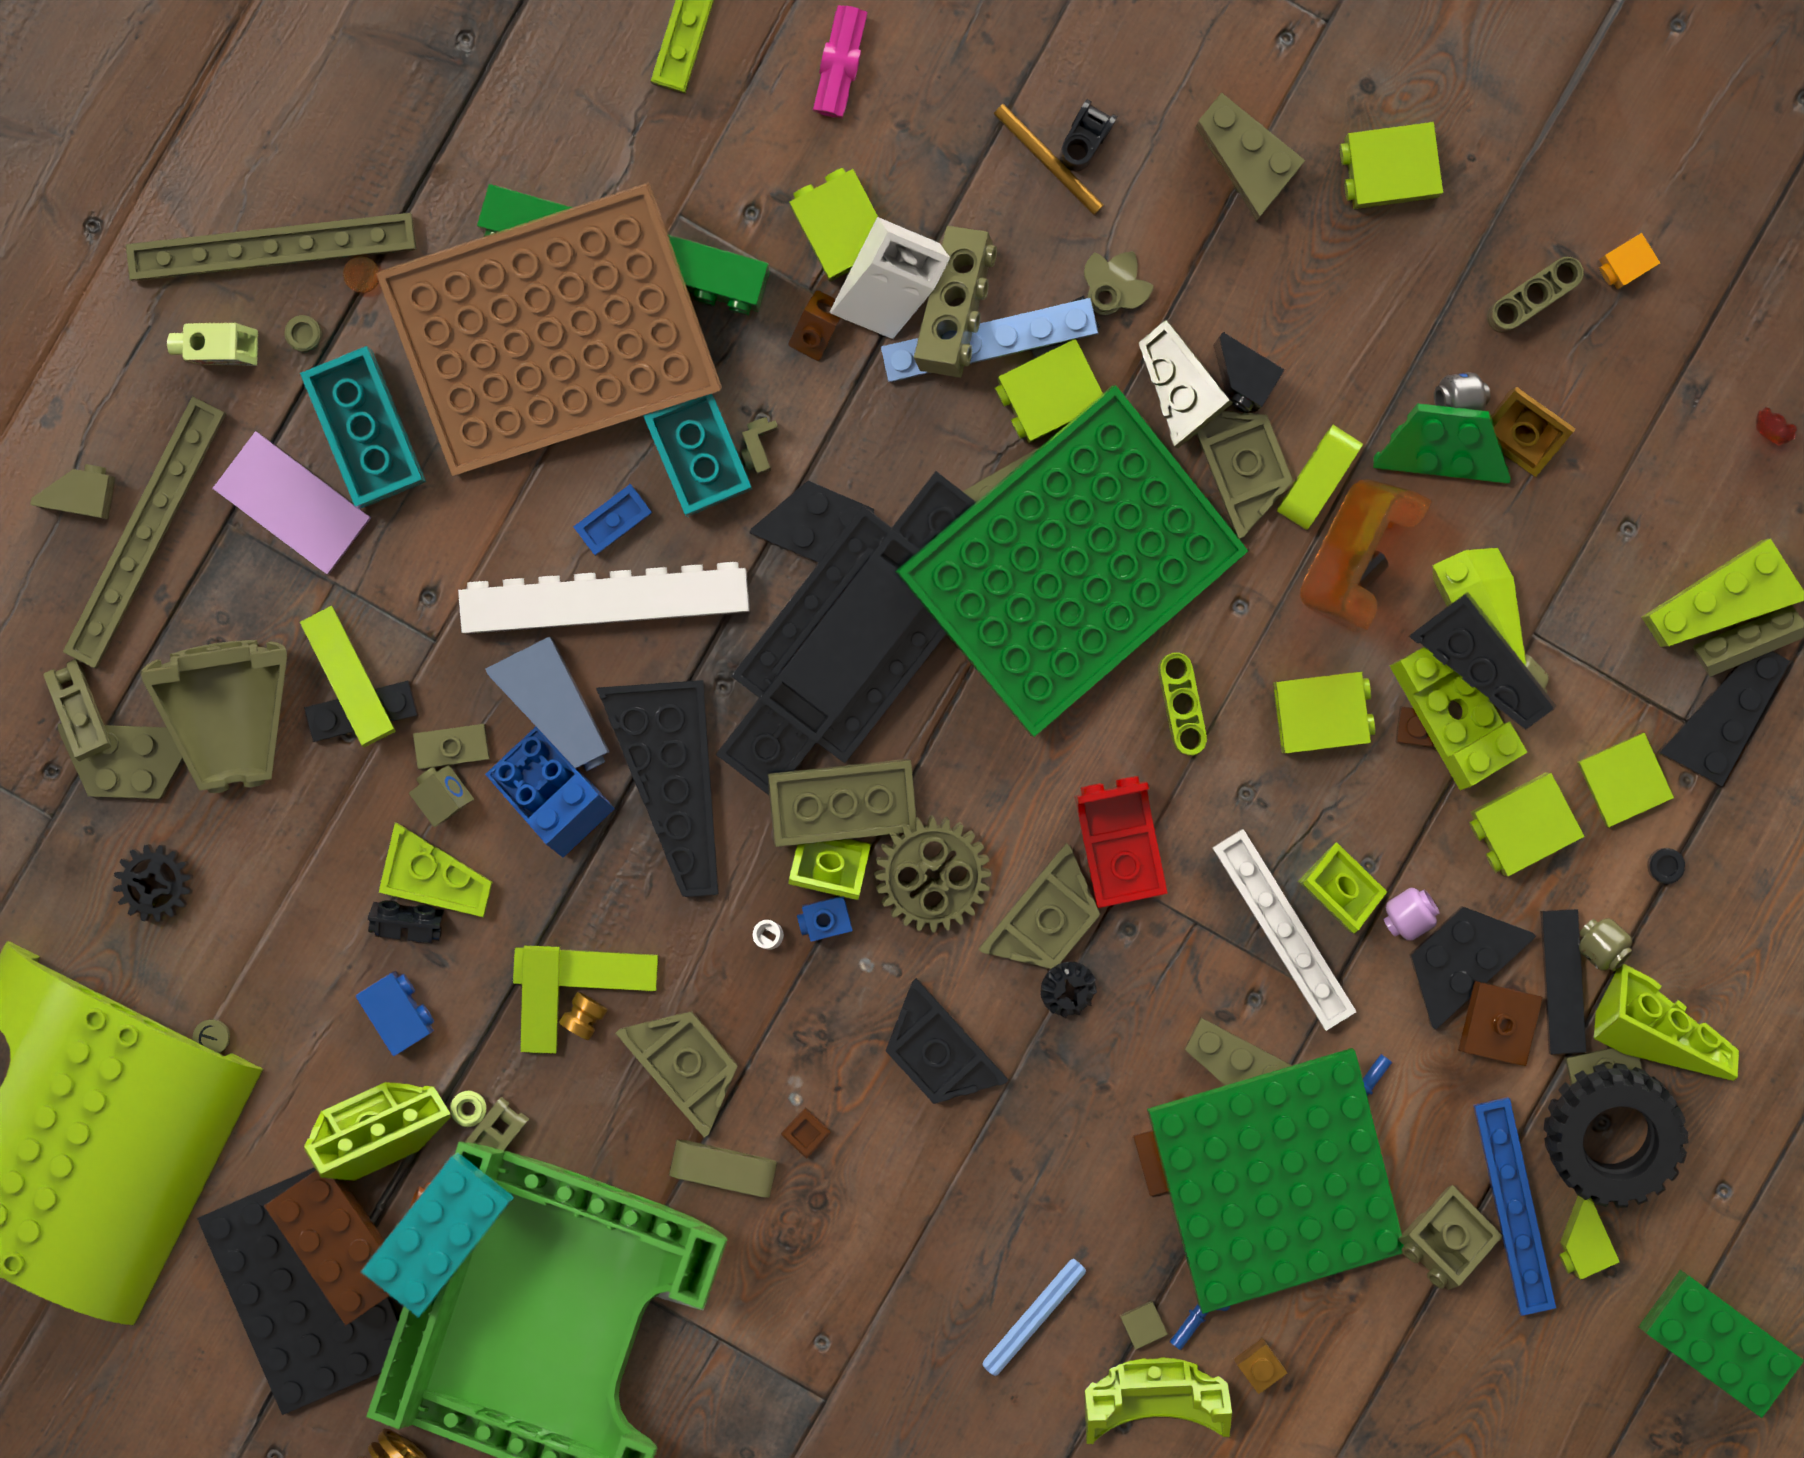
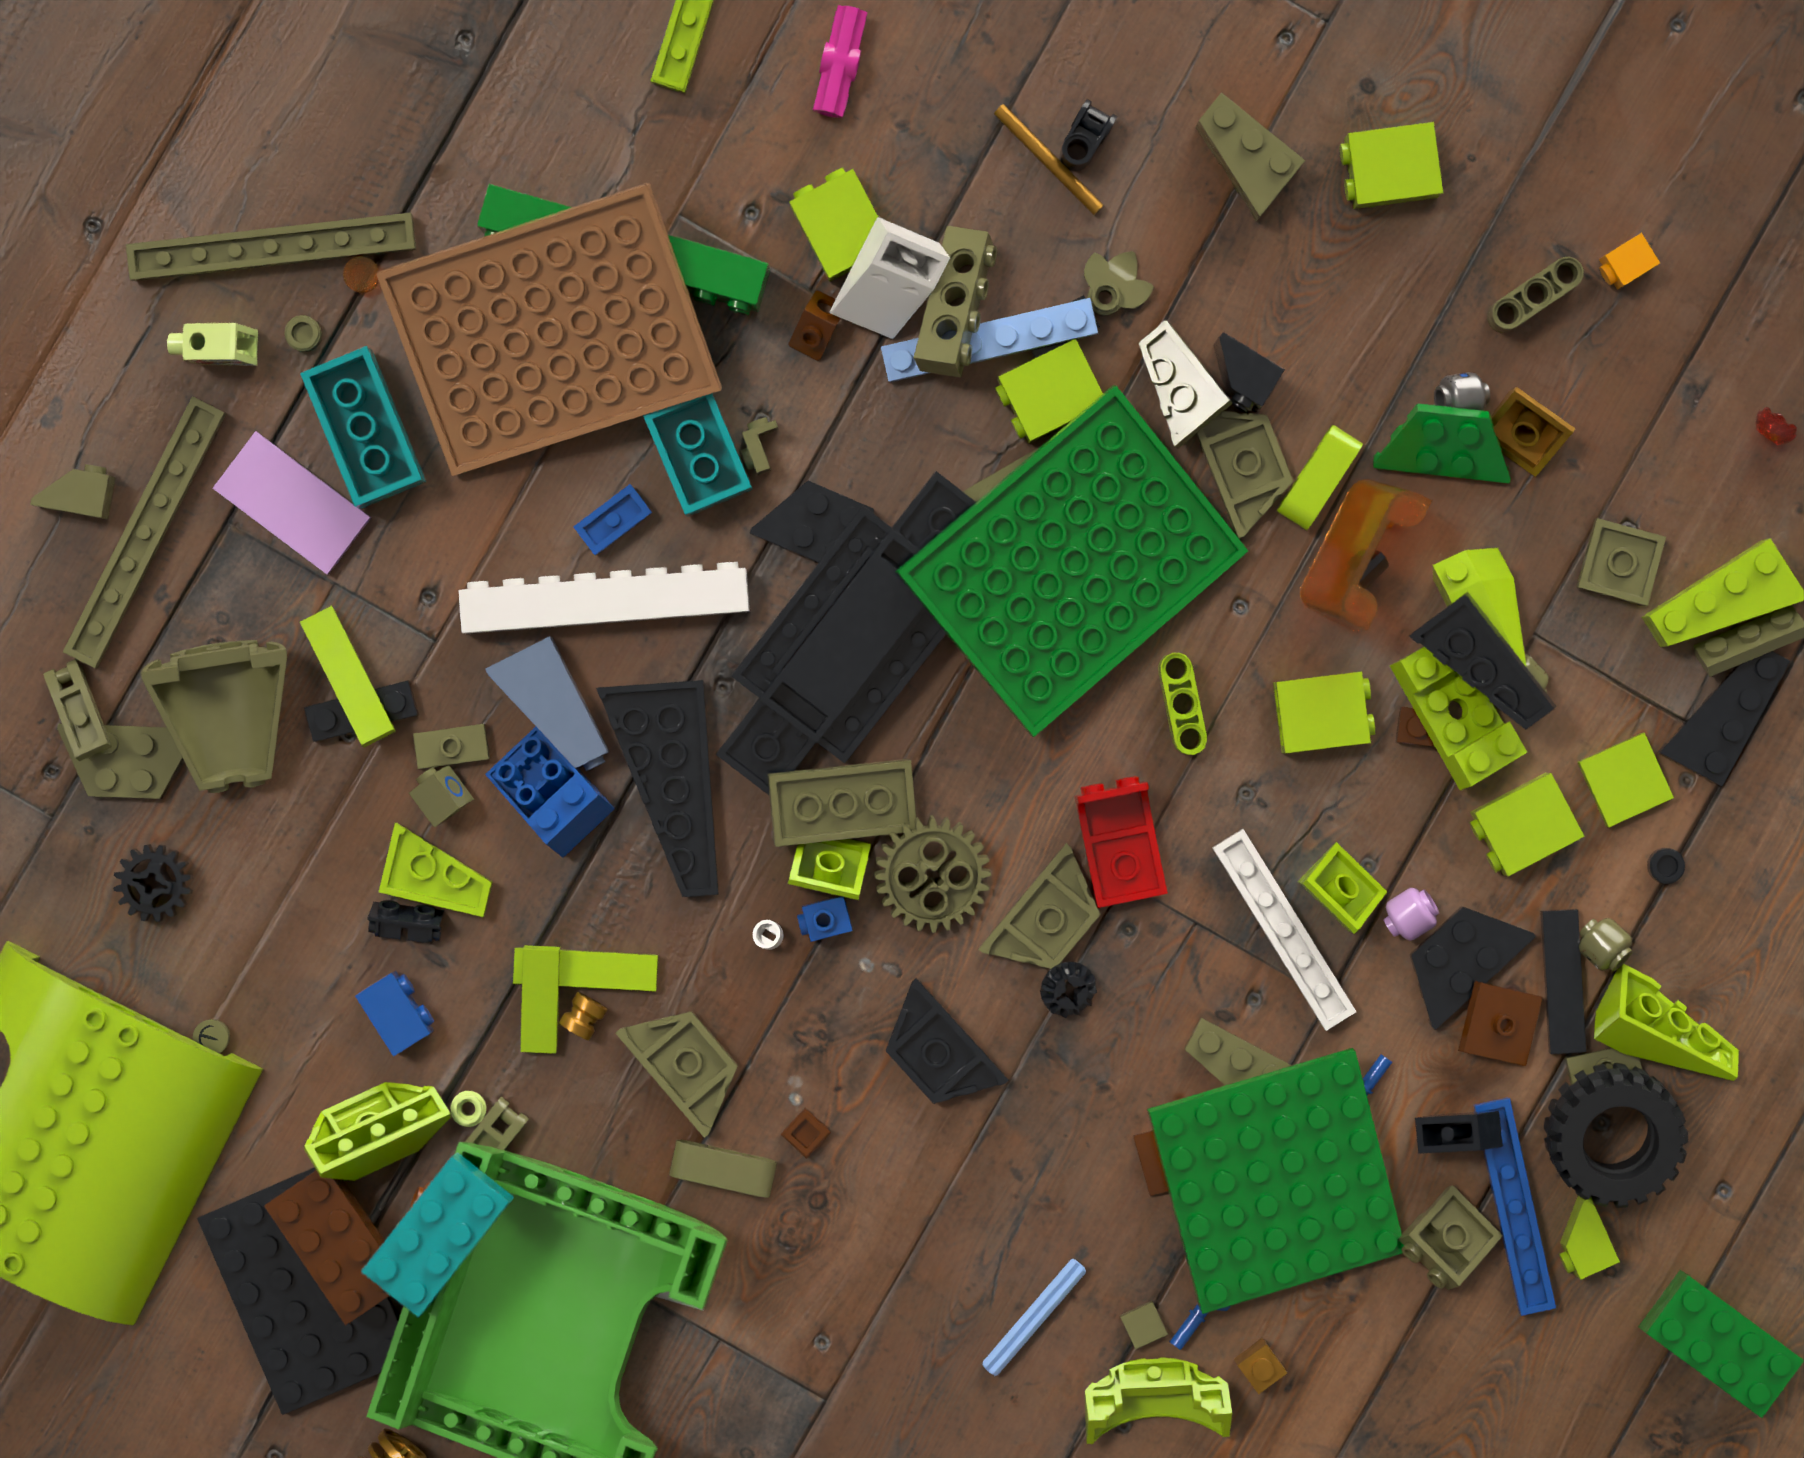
none -> black brick [1415,1111,1503,1154]
none -> olive plate [1576,518,1666,606]

